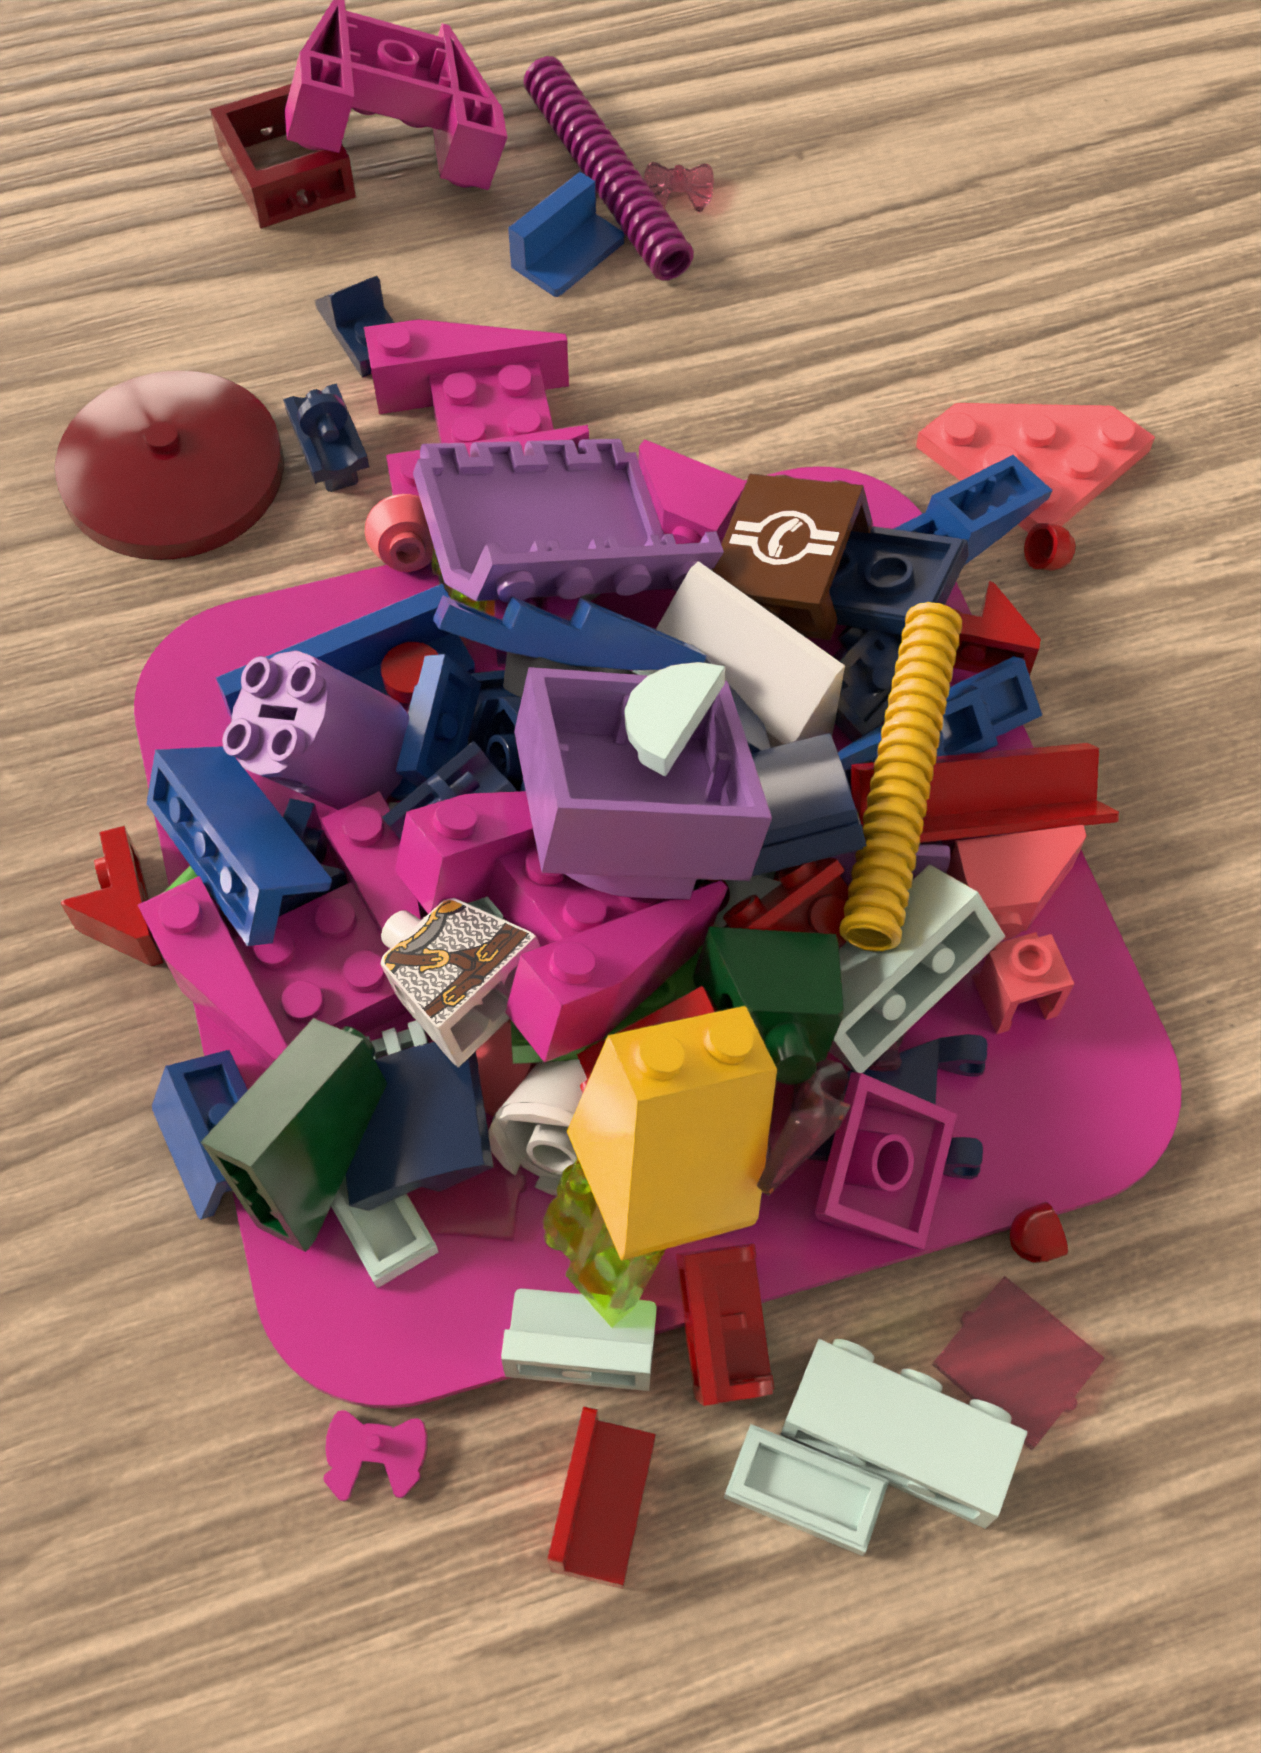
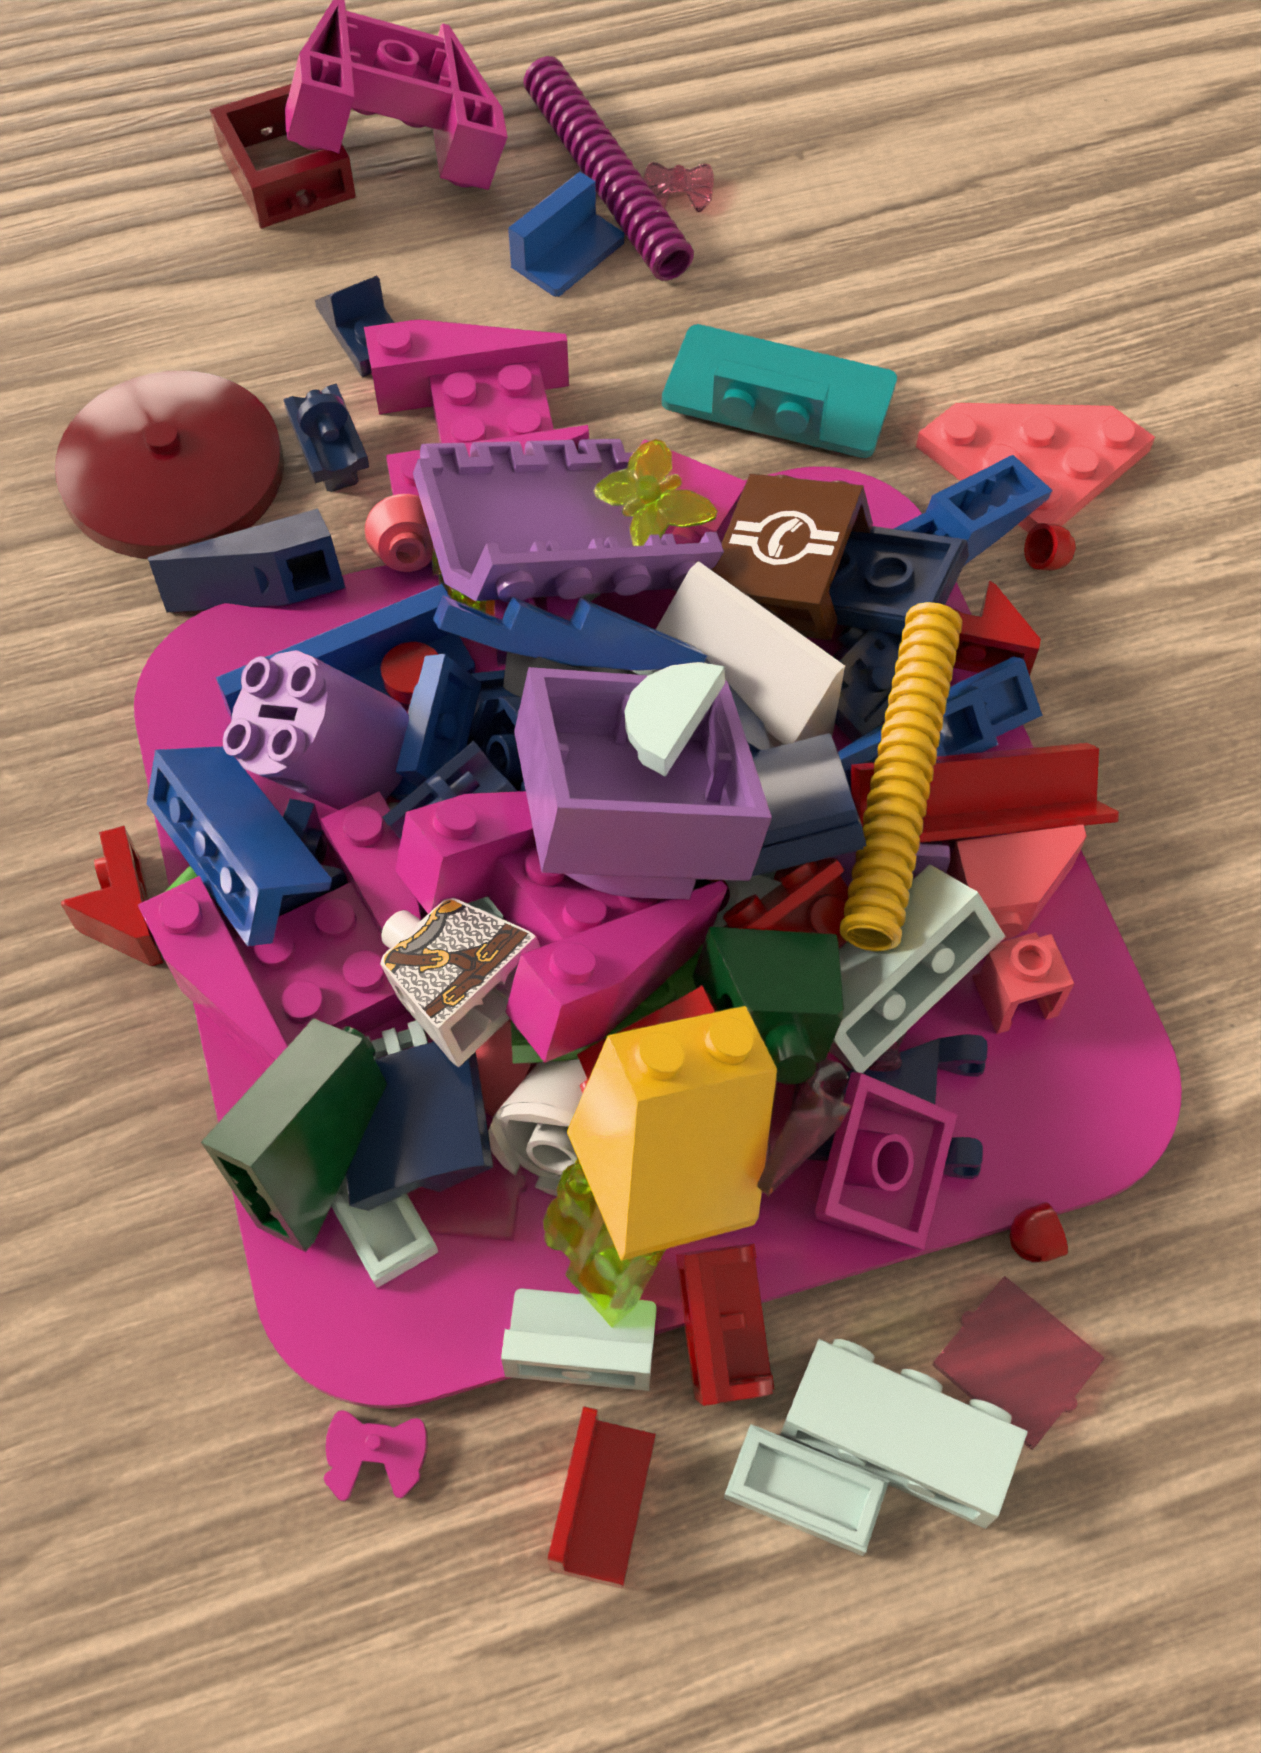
blue panel [152,1050,248,1220] -> none
none -> dark blue slope [147,508,346,613]
none -> clear neon green piece [593,439,718,546]
none -> teal bracket [662,324,897,458]

